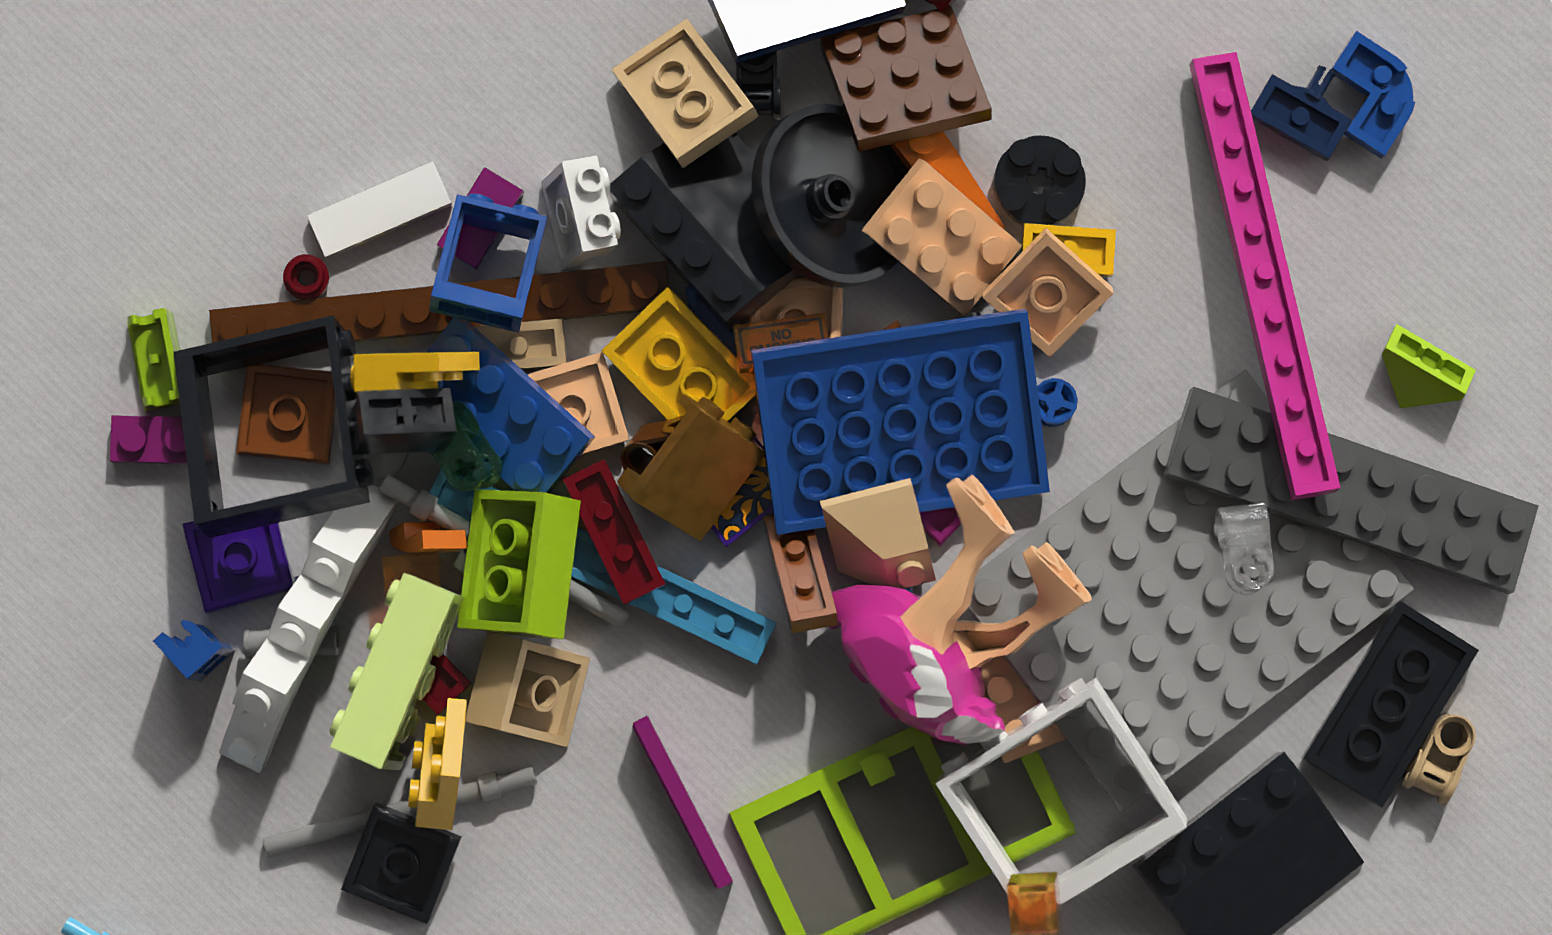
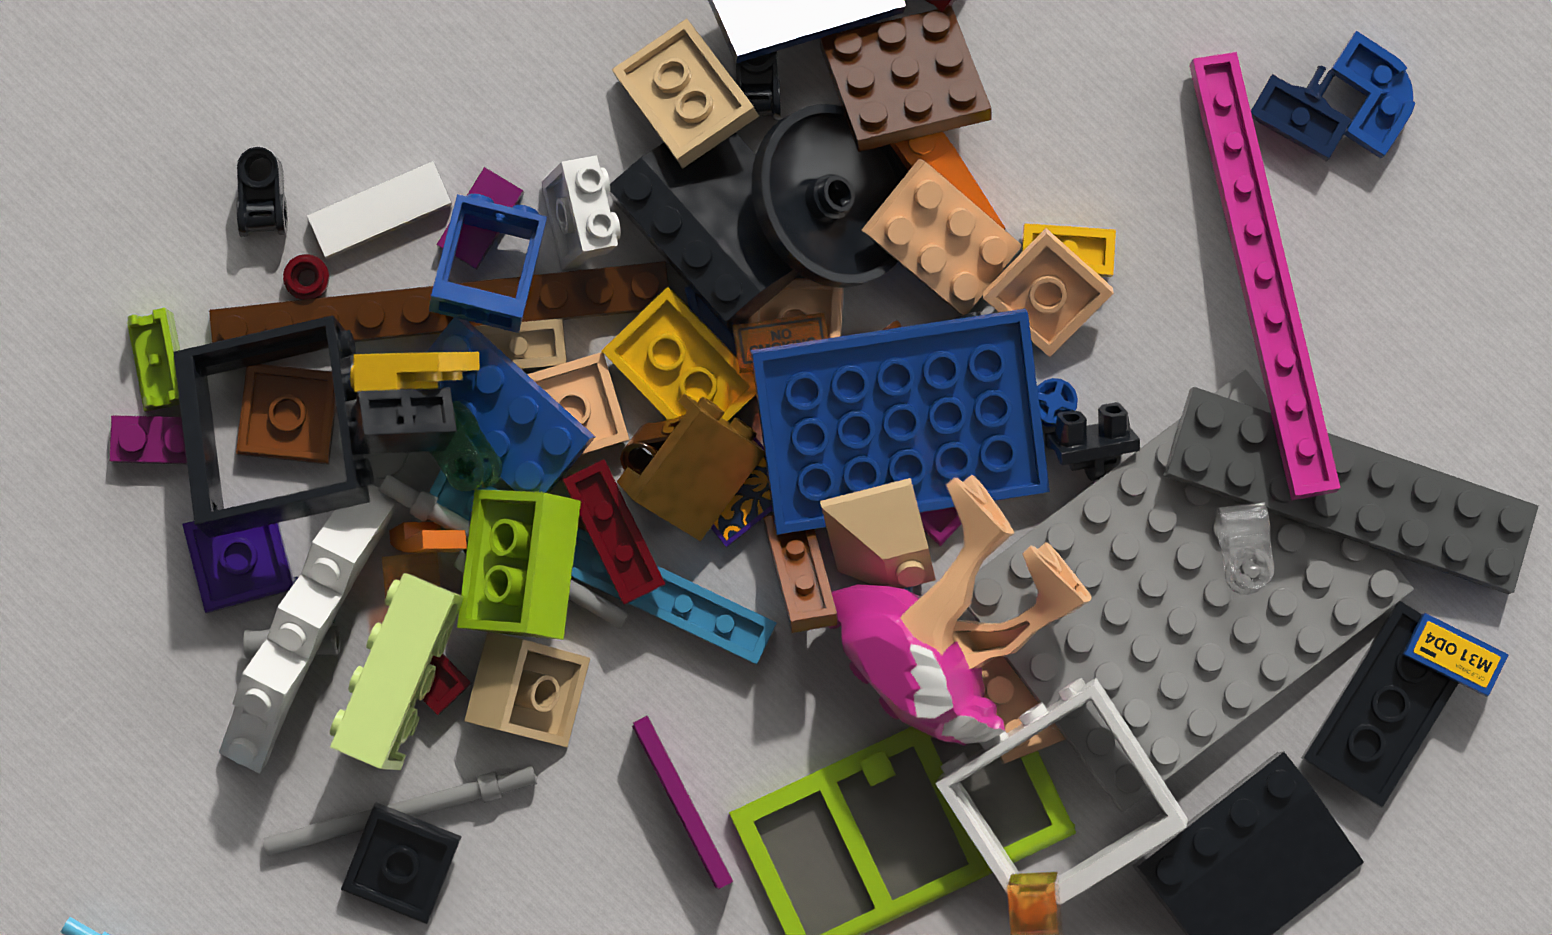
blue hinge [153,620,235,682] -> none
yellow plate [408,698,467,830] -> none
black plate [993,135,1086,225] -> none
lime slope [1381,324,1476,408] -> none
tan piece [1402,714,1476,806] -> none
none -> black piece [237,147,288,237]
none -> black hips [1045,402,1140,481]
none -> tile [1402,613,1509,697]

